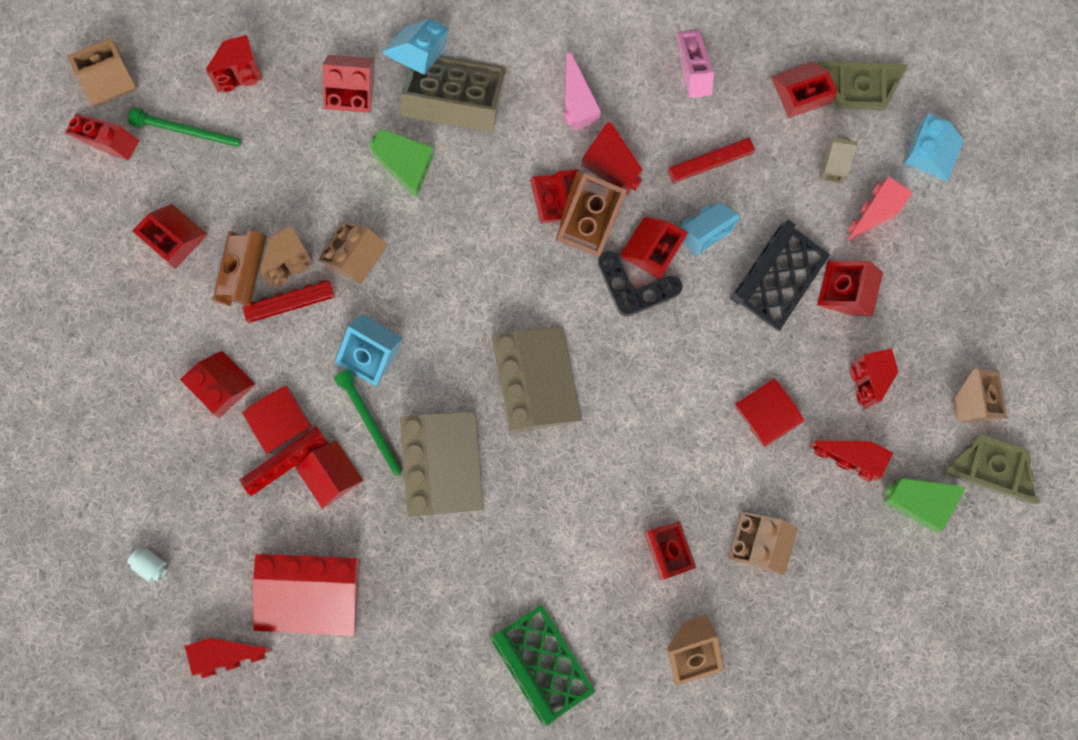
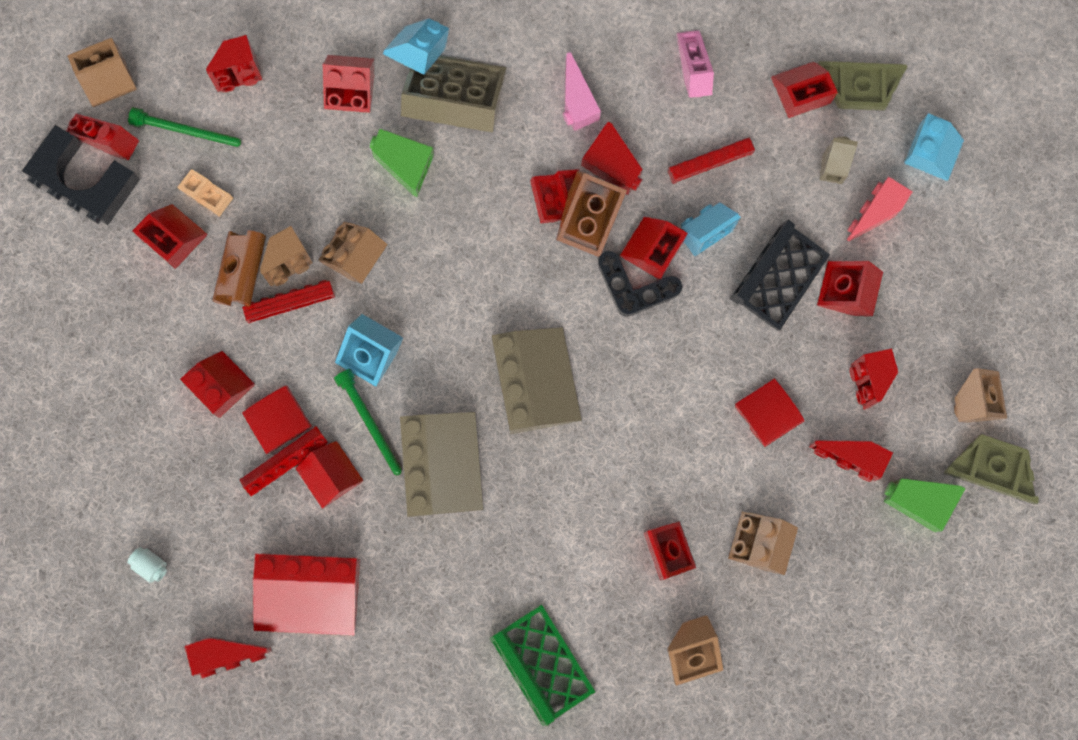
none -> black arch [22,125,140,225]
none -> light nougat slope [177,169,234,217]

